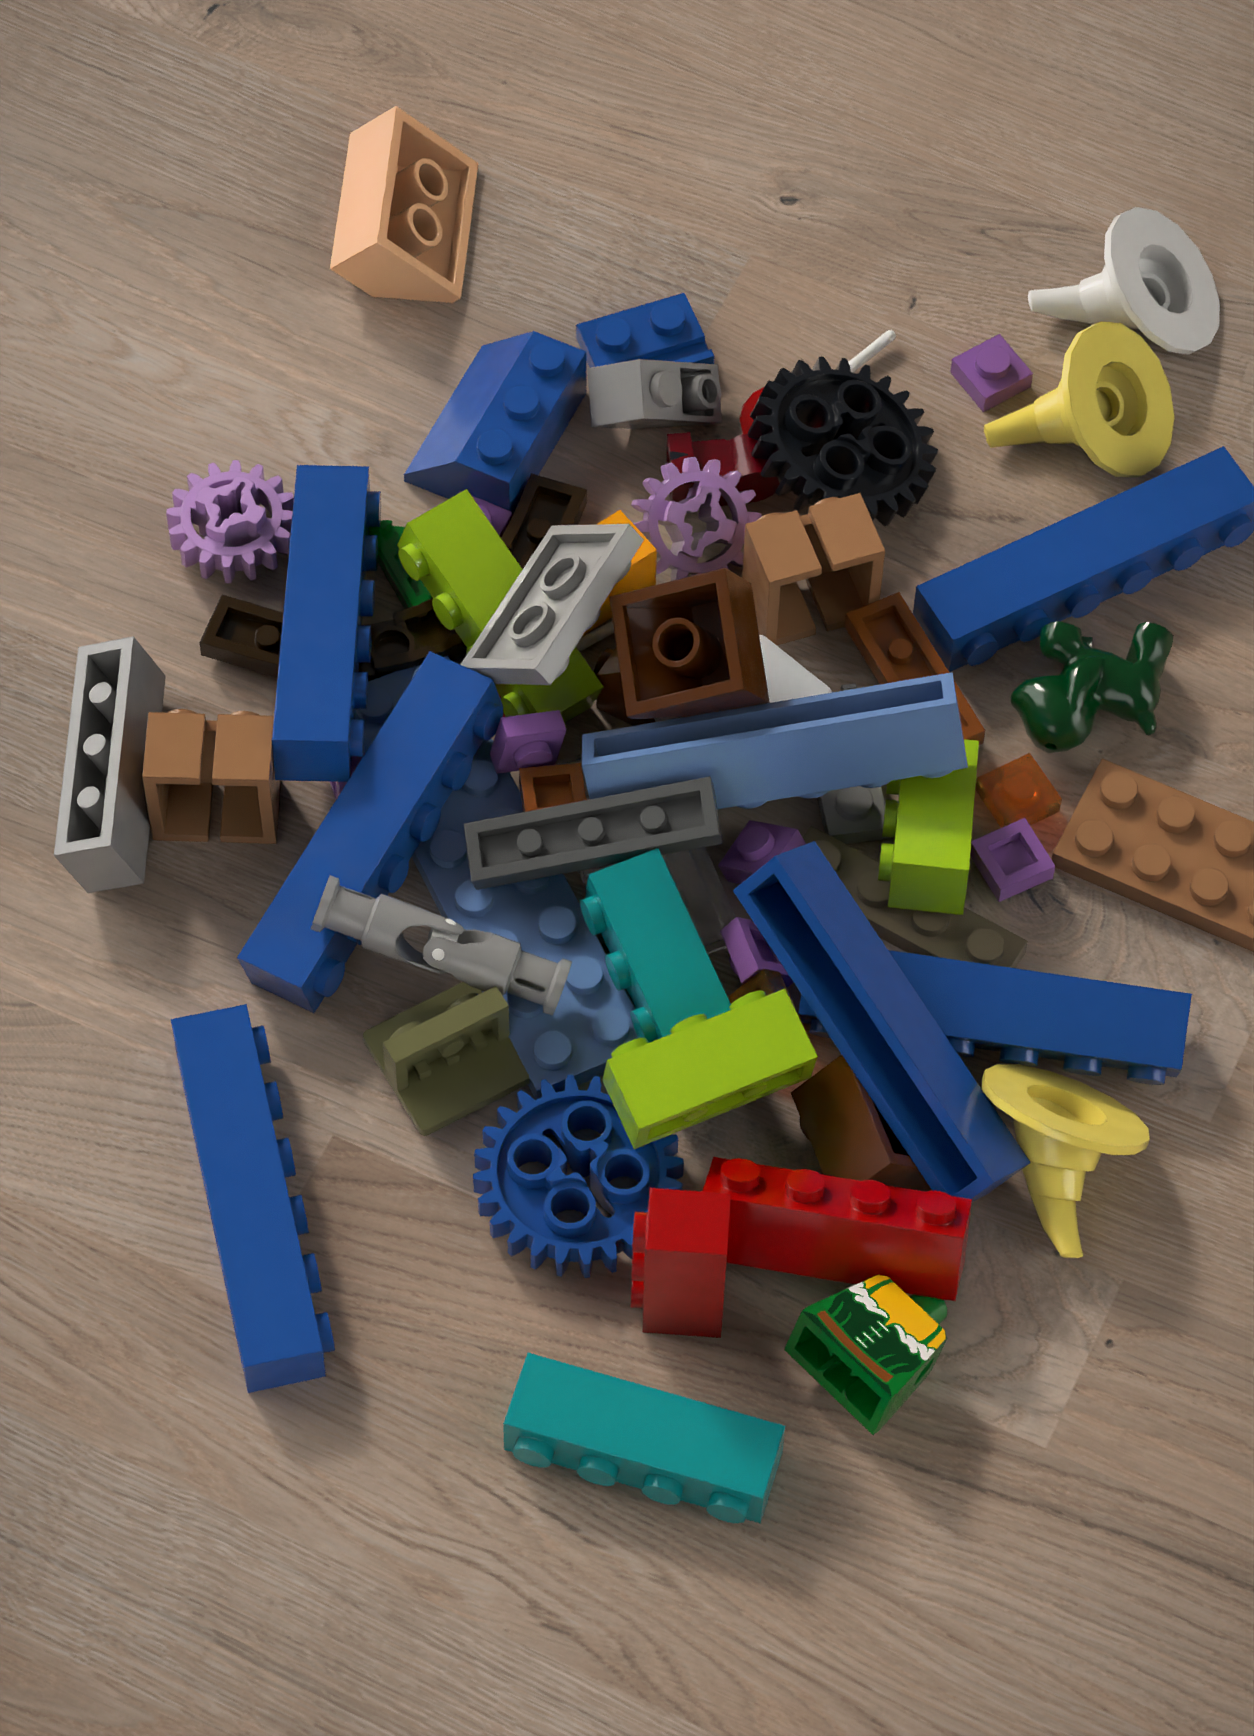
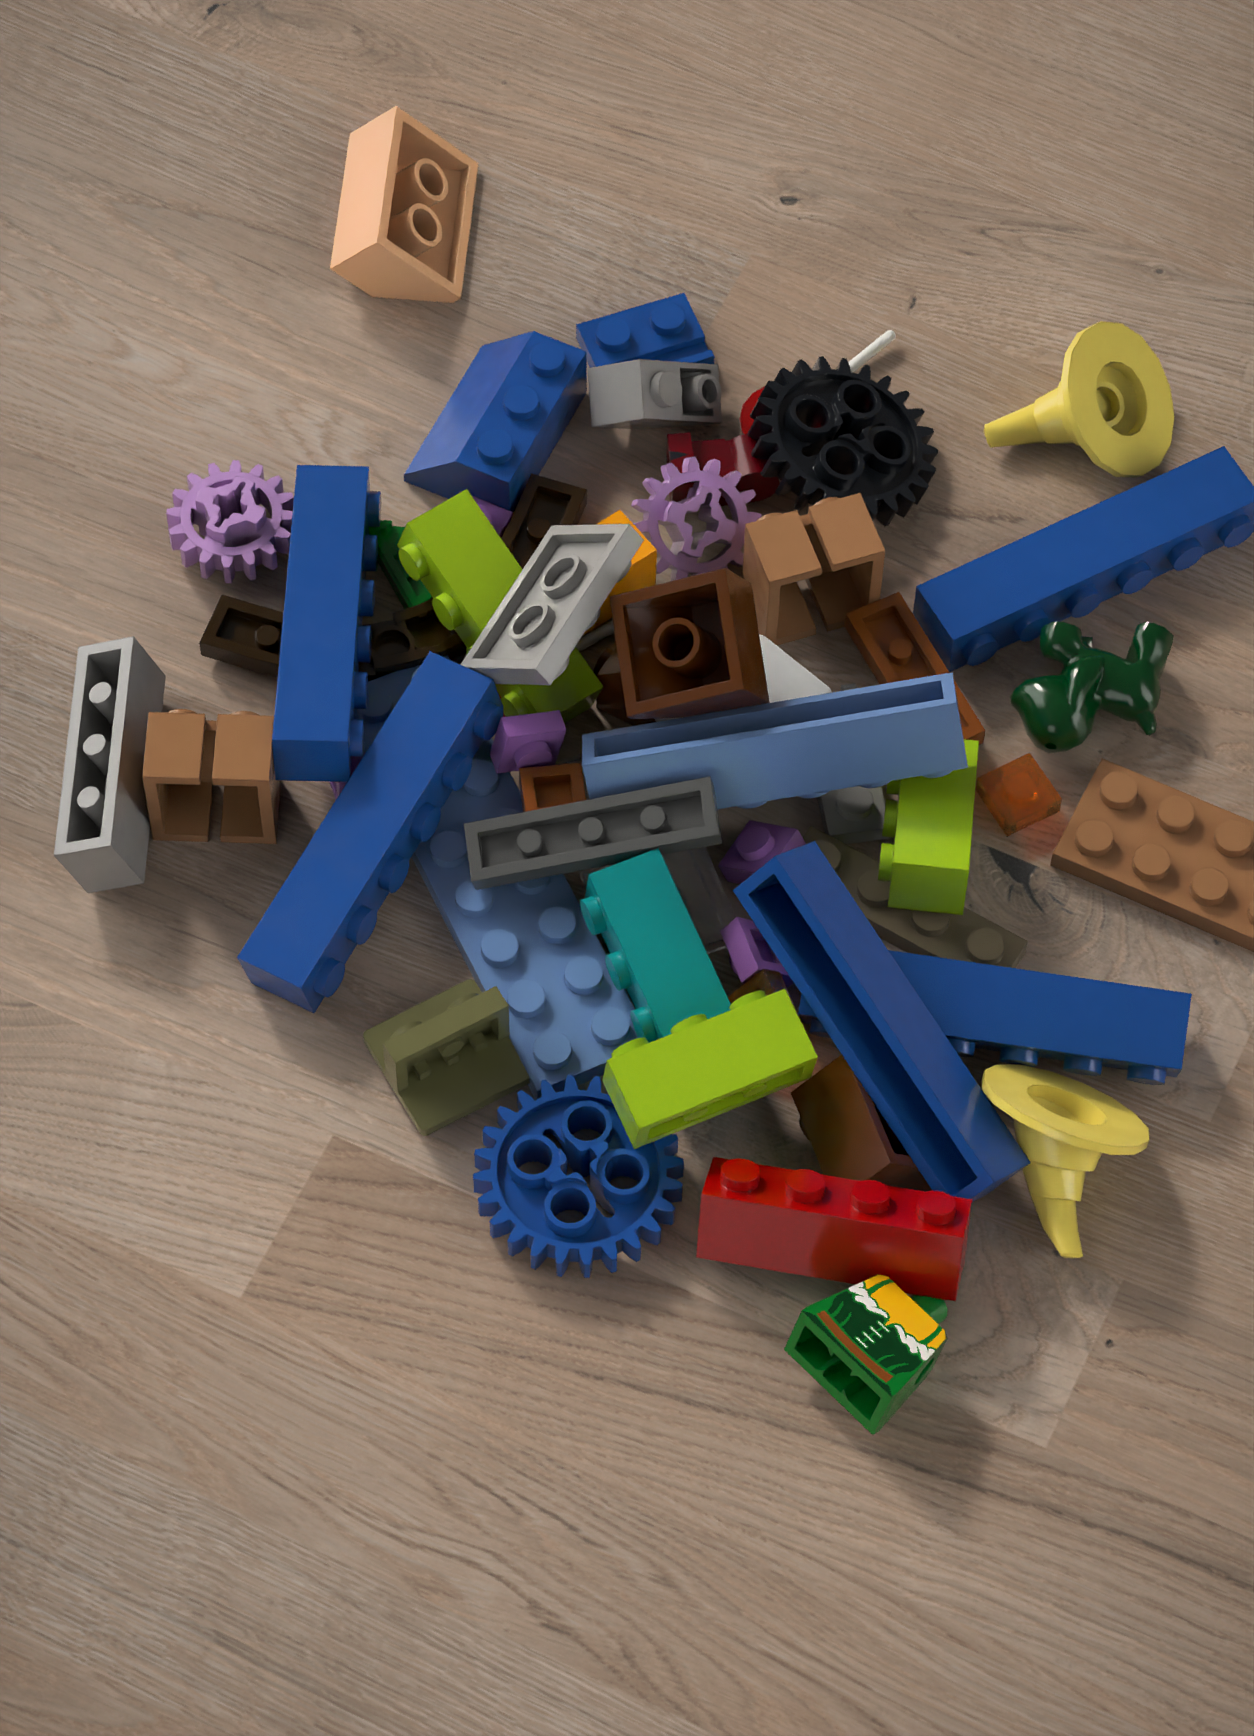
blue brick [171,1004,335,1393] -> none
light grey piece [311,875,572,1016] -> none
teal brick [503,1352,785,1524] -> none
red brick [631,1188,731,1338] -> none
medium lavender plate [950,334,1033,412] -> none
medium lavender plate [970,818,1055,902] -> none
white piece [1028,207,1220,355] -> none

